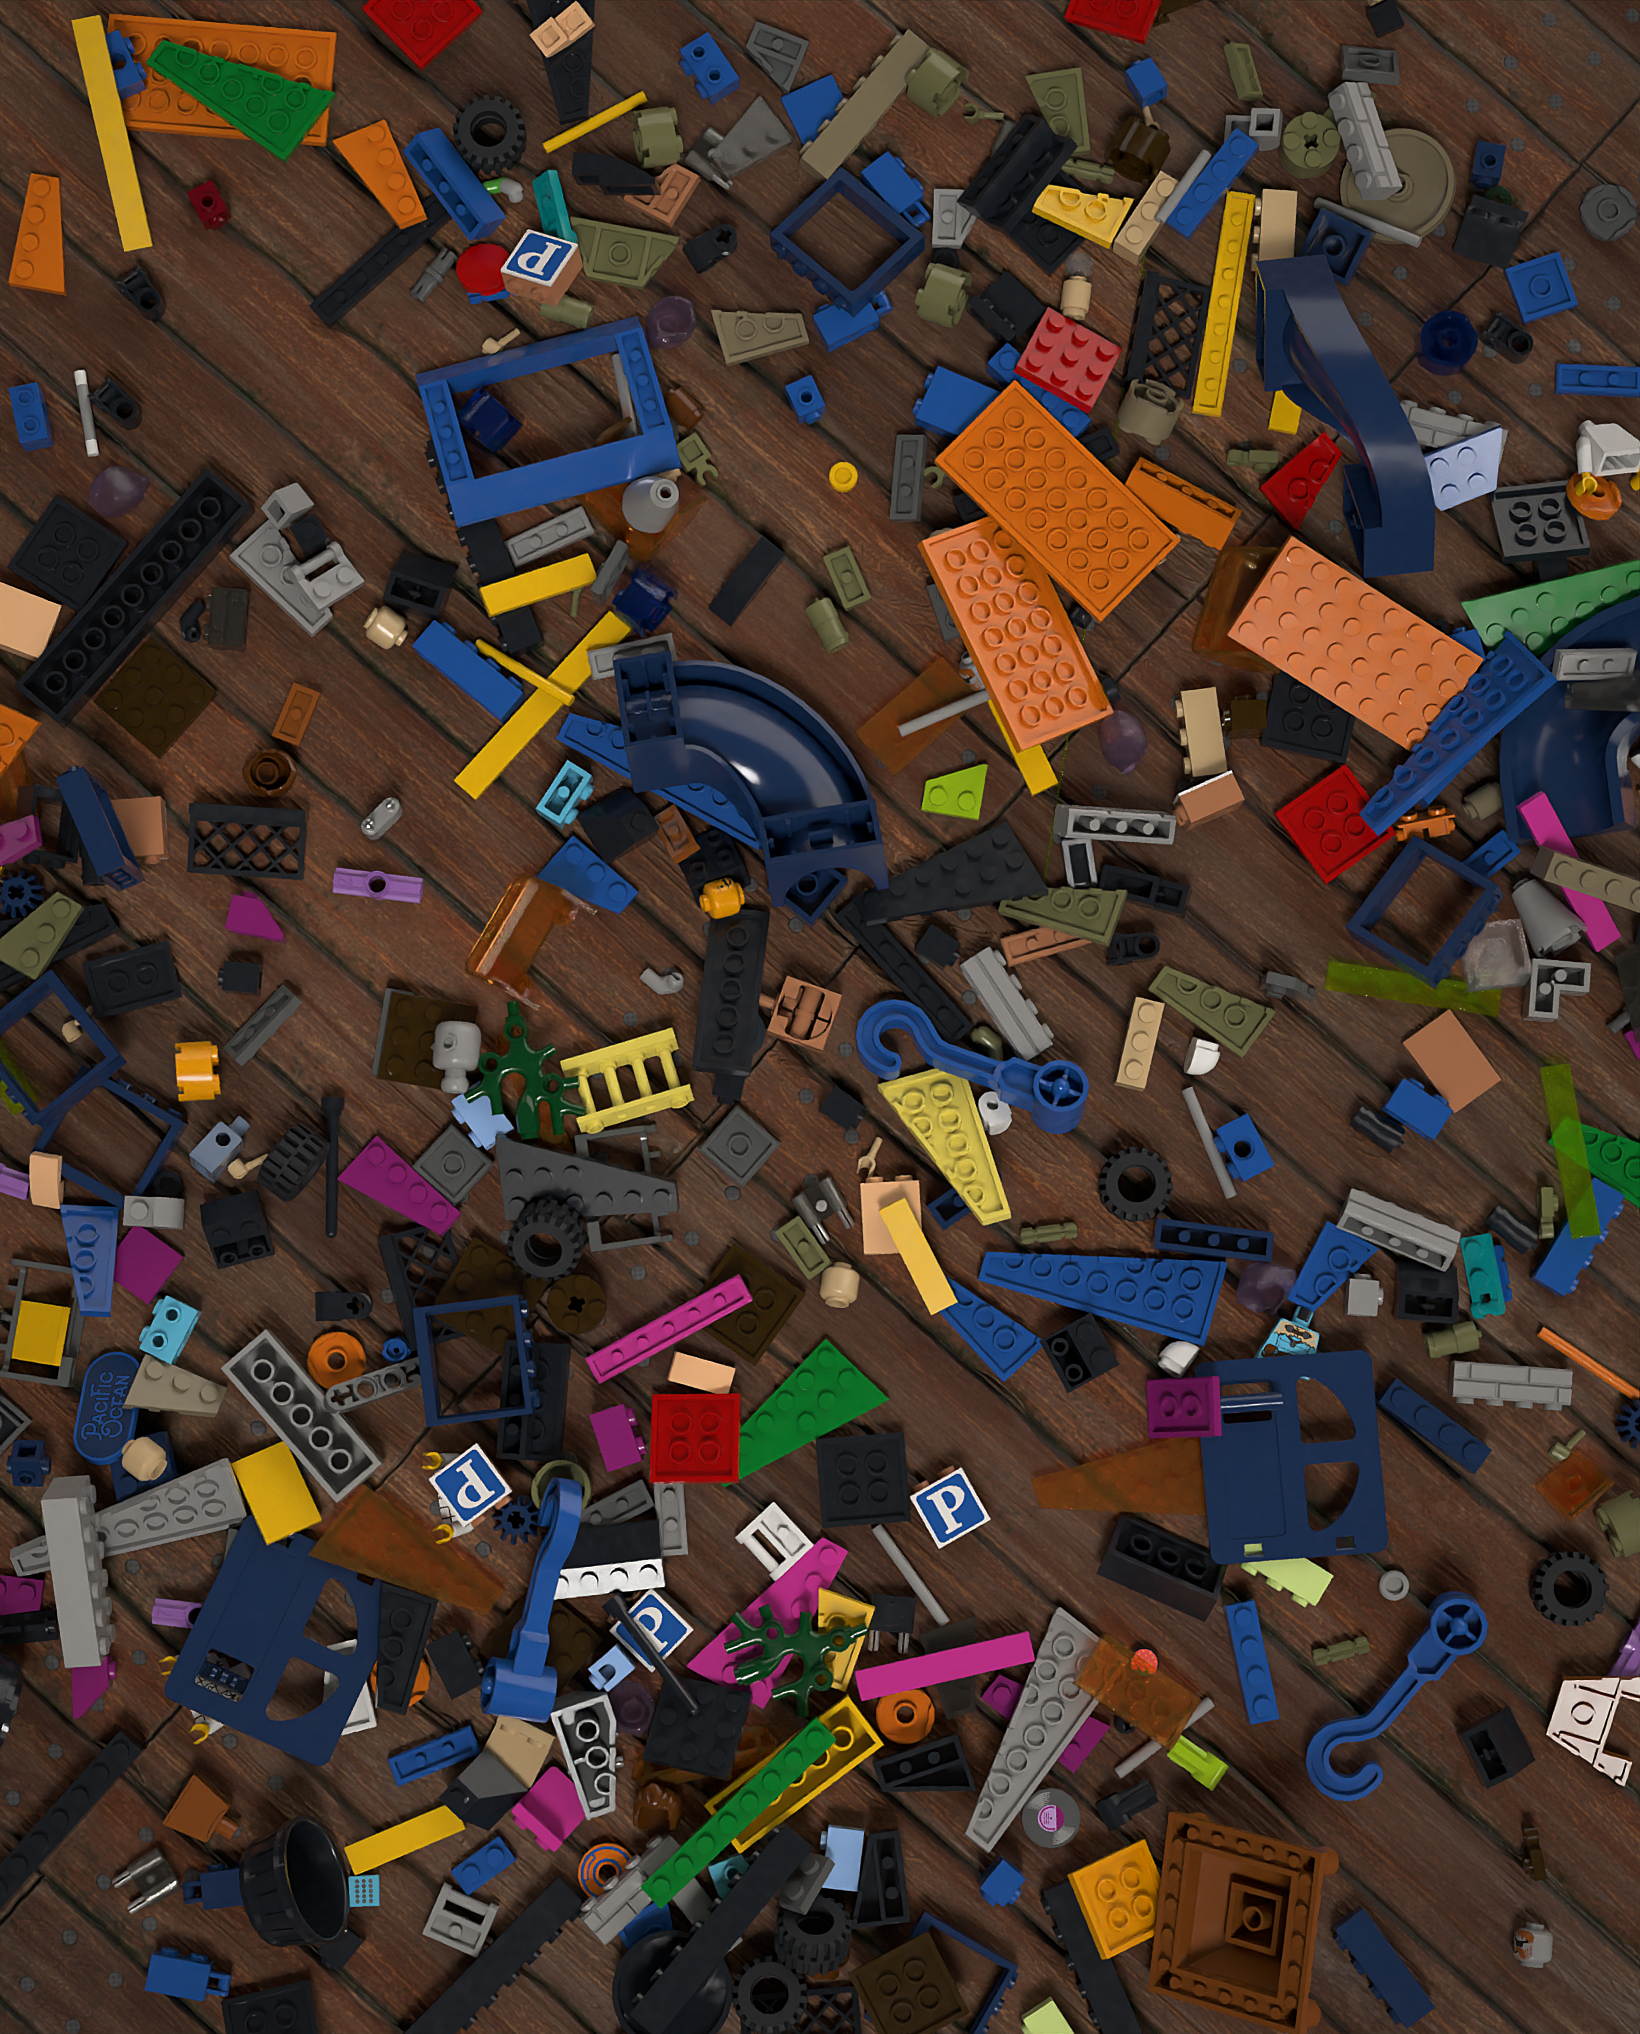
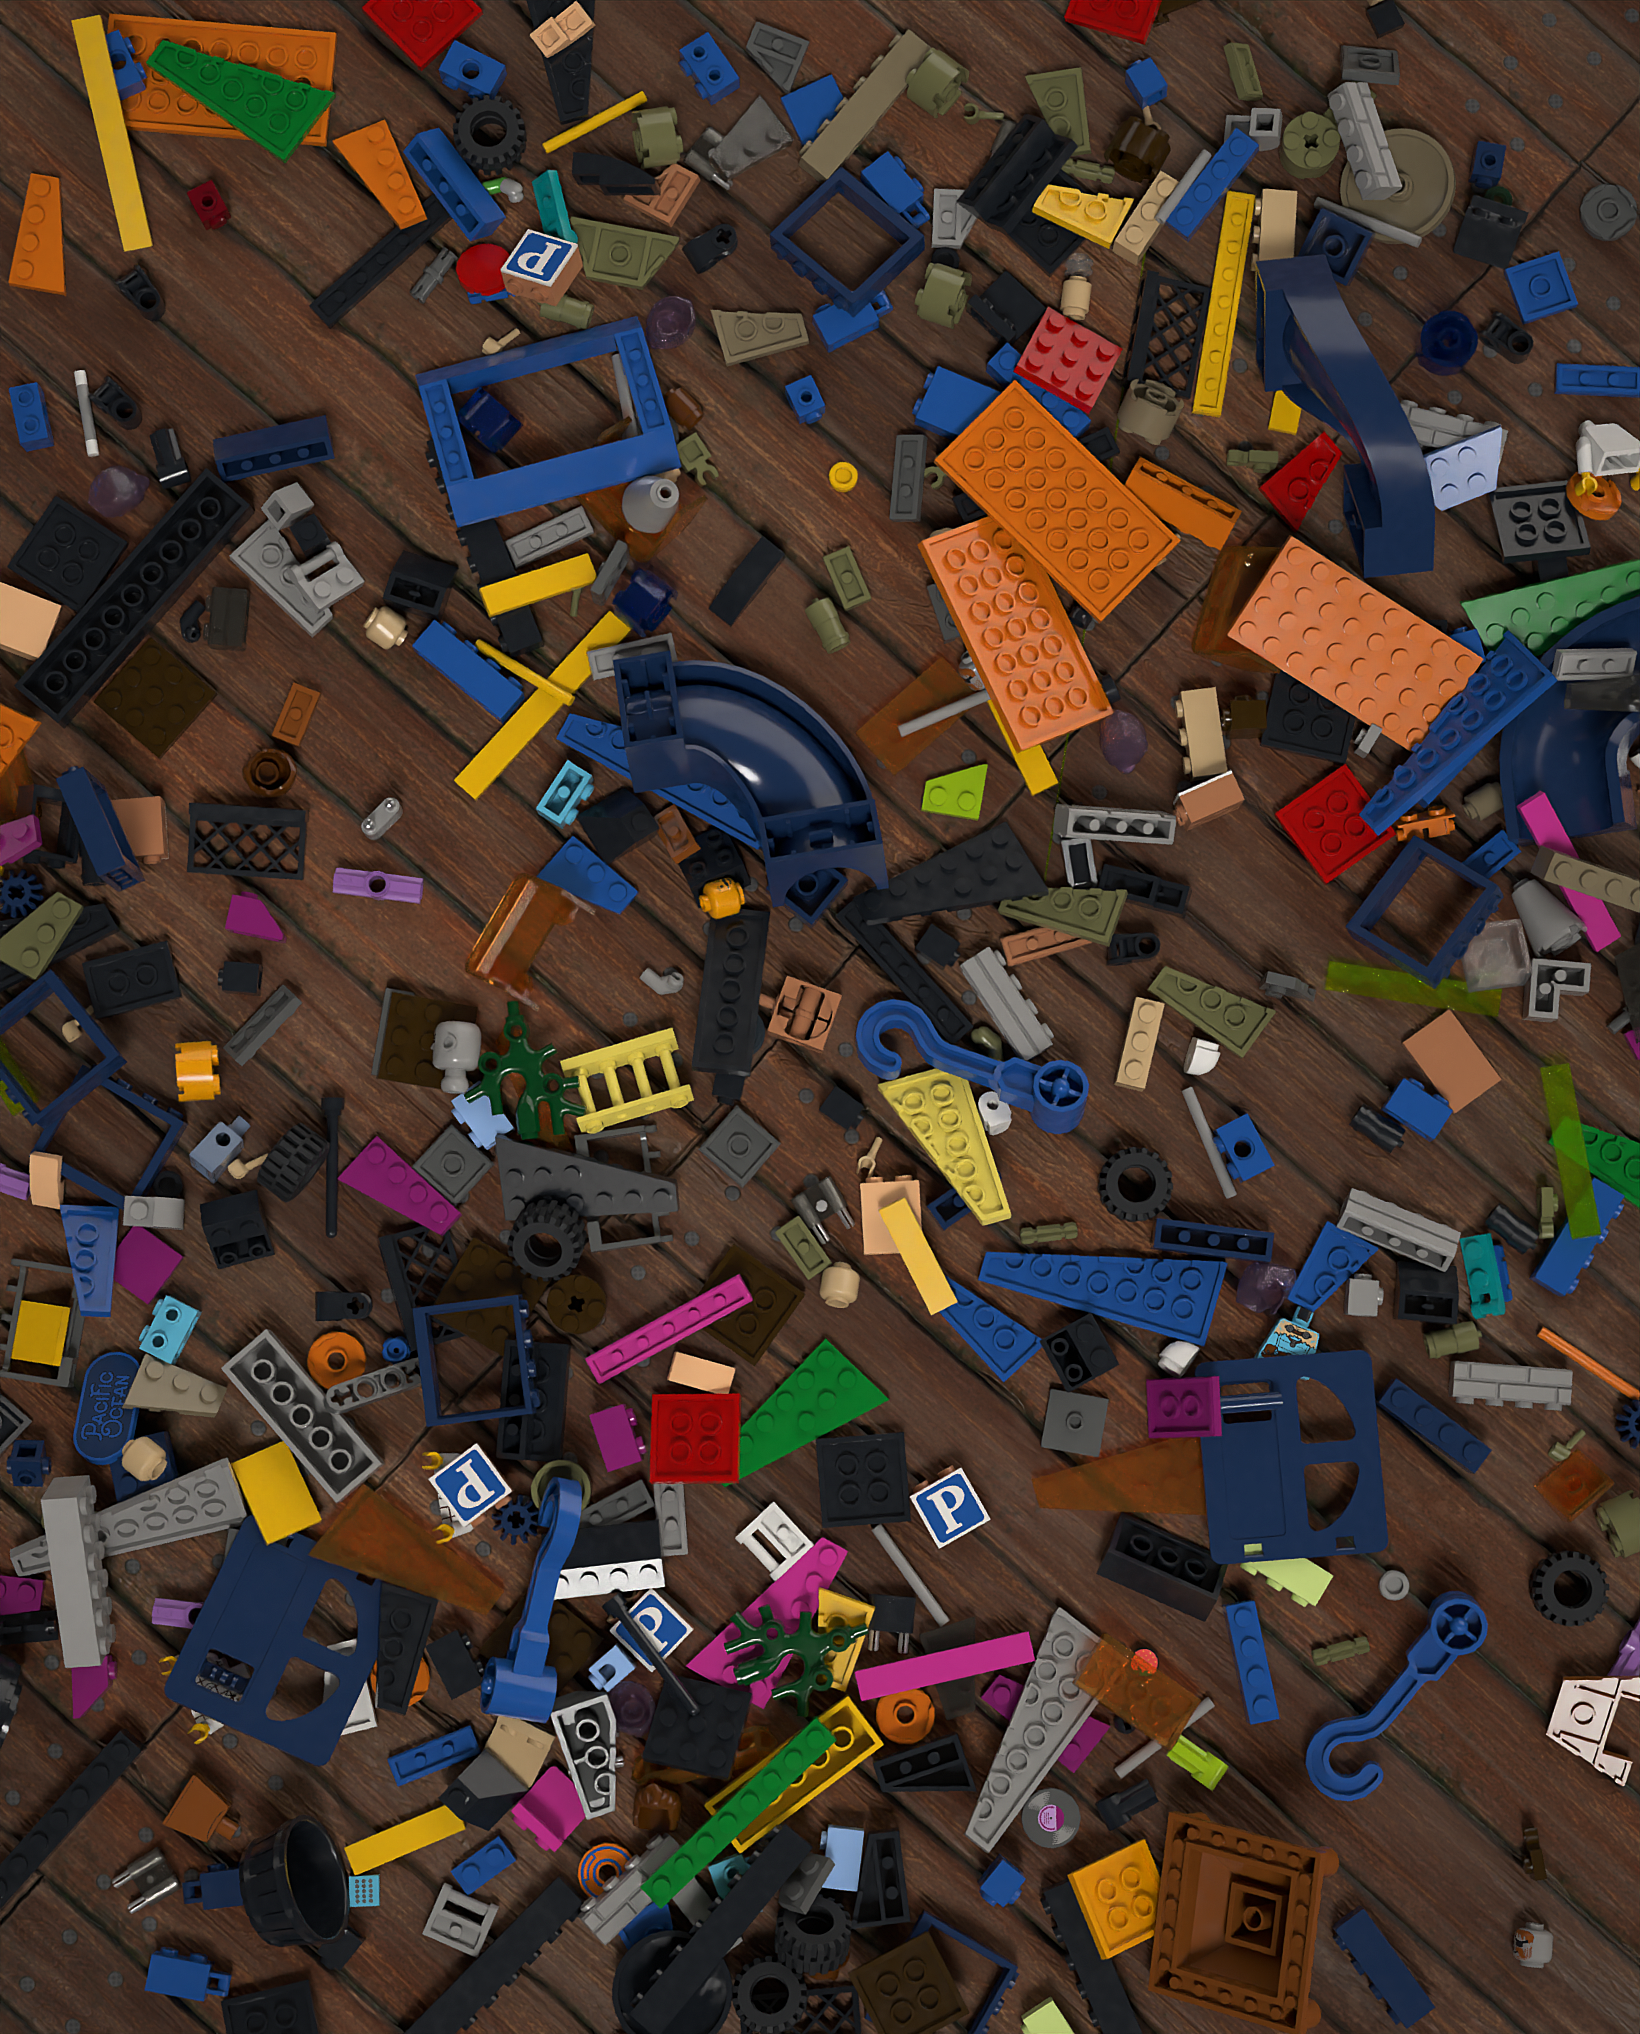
black slope [1455,1706,1535,1789] -> none
none -> black piece [149,428,192,490]
none -> dark blue brick [213,415,335,482]
none -> blue brick [439,40,507,101]
none -> dark grey plate [1040,1389,1109,1457]
none -> light grey plate [1354,723,1382,758]

